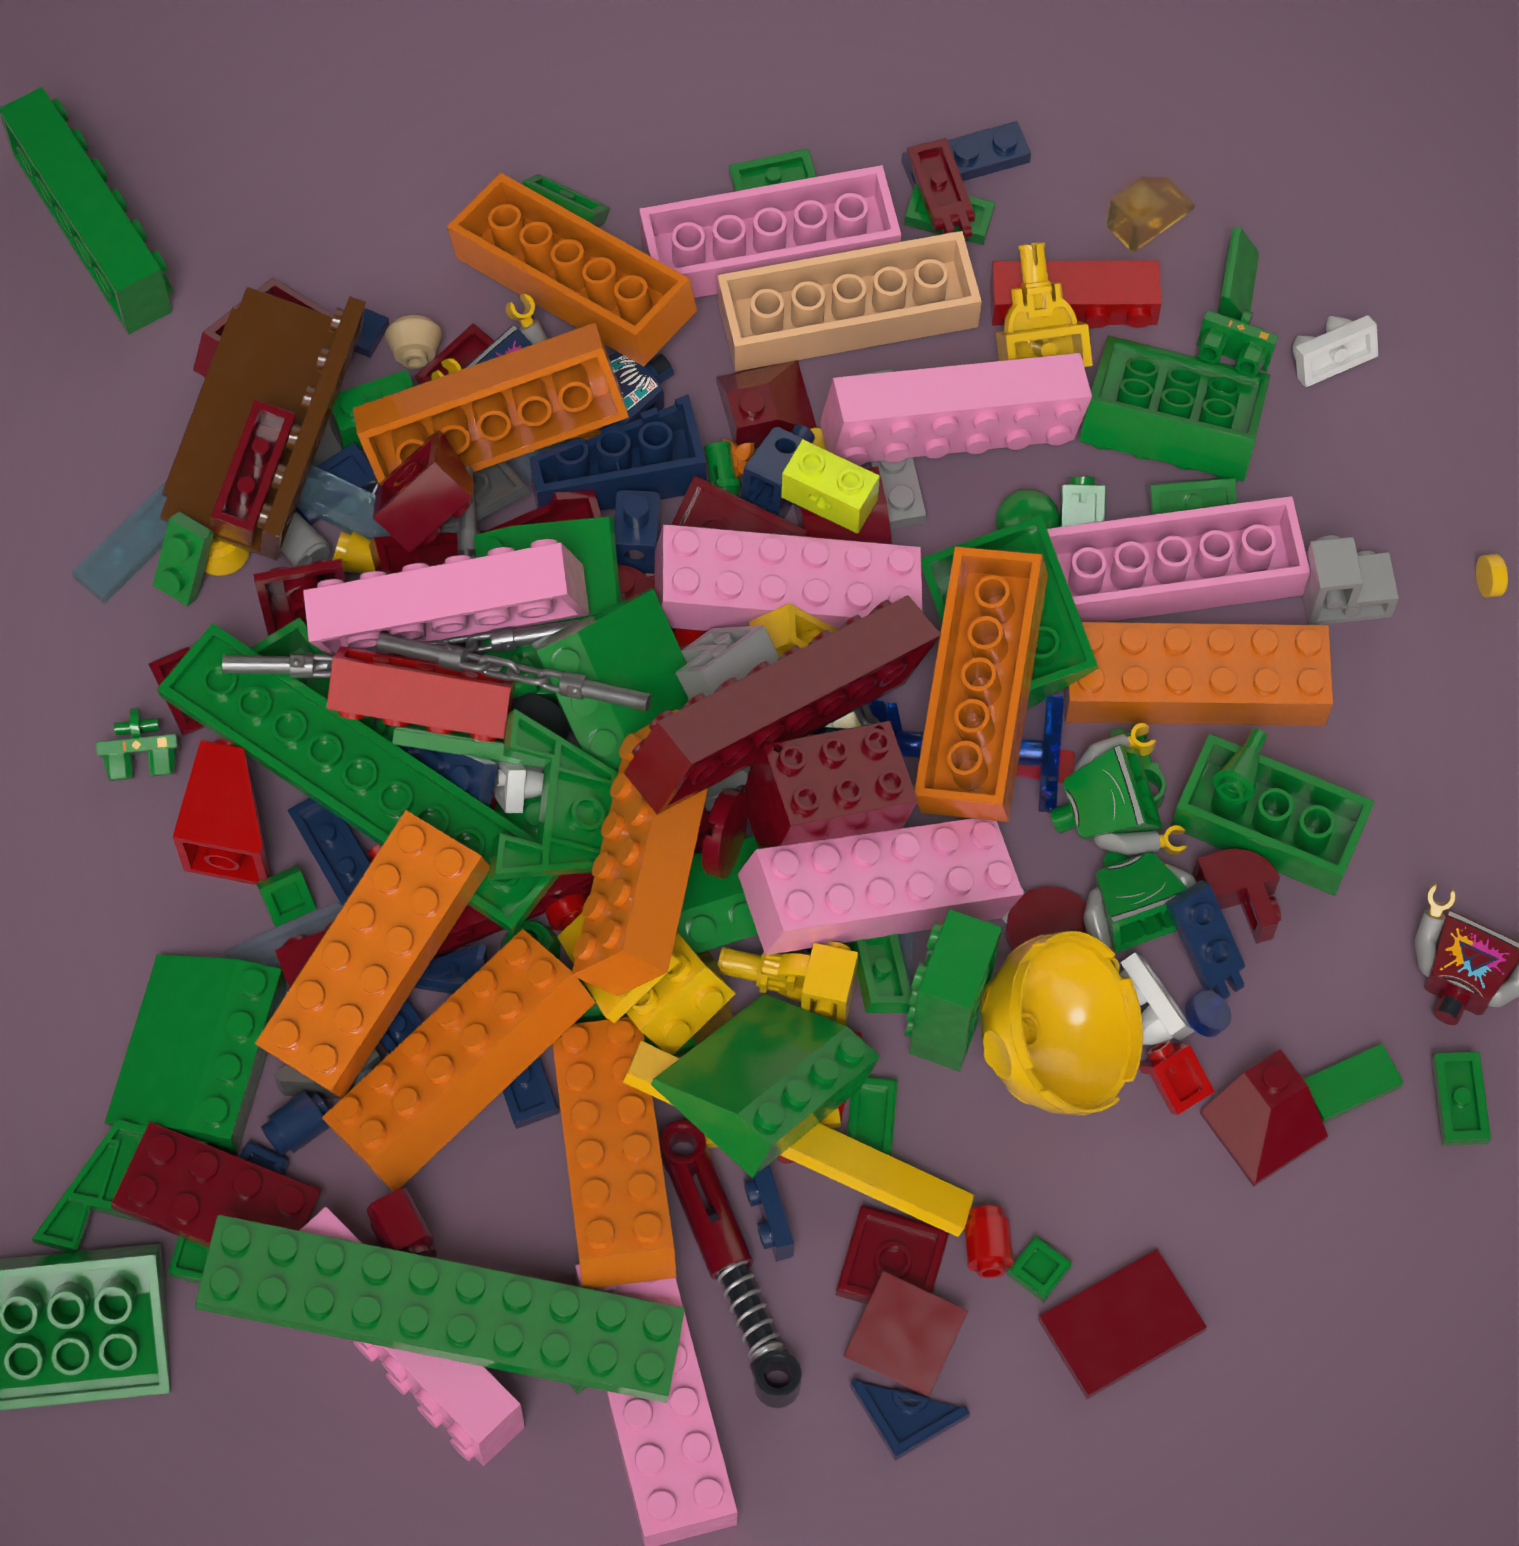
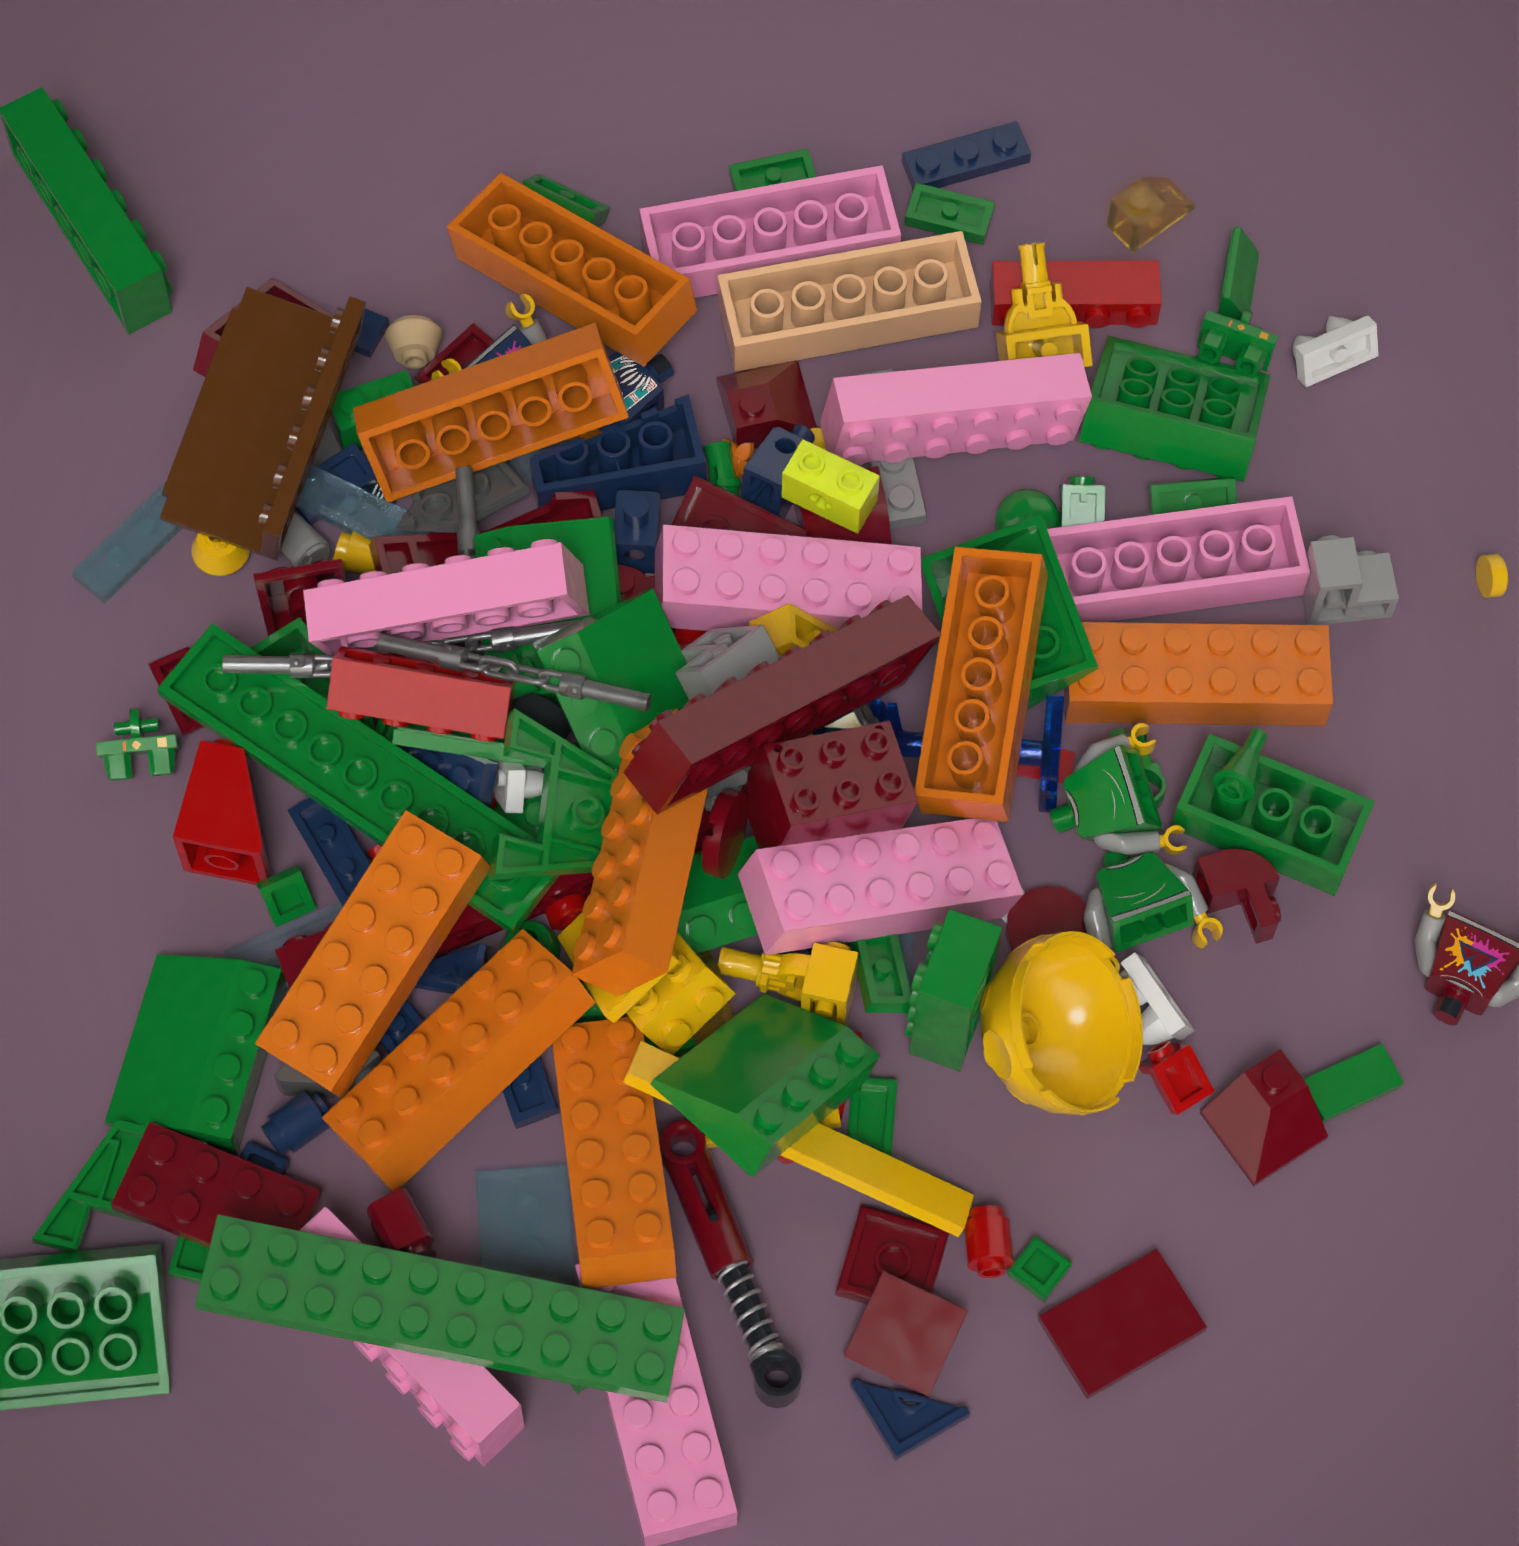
green plate [152,512,214,606] -> none
dark red brick [210,399,296,546] -> none
dark red slope [372,430,474,553] -> none
dark blue hinge [743,1164,794,1262] -> none
dark red hinge [906,138,975,239] -> none
dark blue hinge [1165,880,1245,1001] -> none
clear blue tile [1185,990,1231,1037] -> none
green plate [1432,1052,1491,1146] -> none
none -> clear light blue tile [475,1164,576,1286]

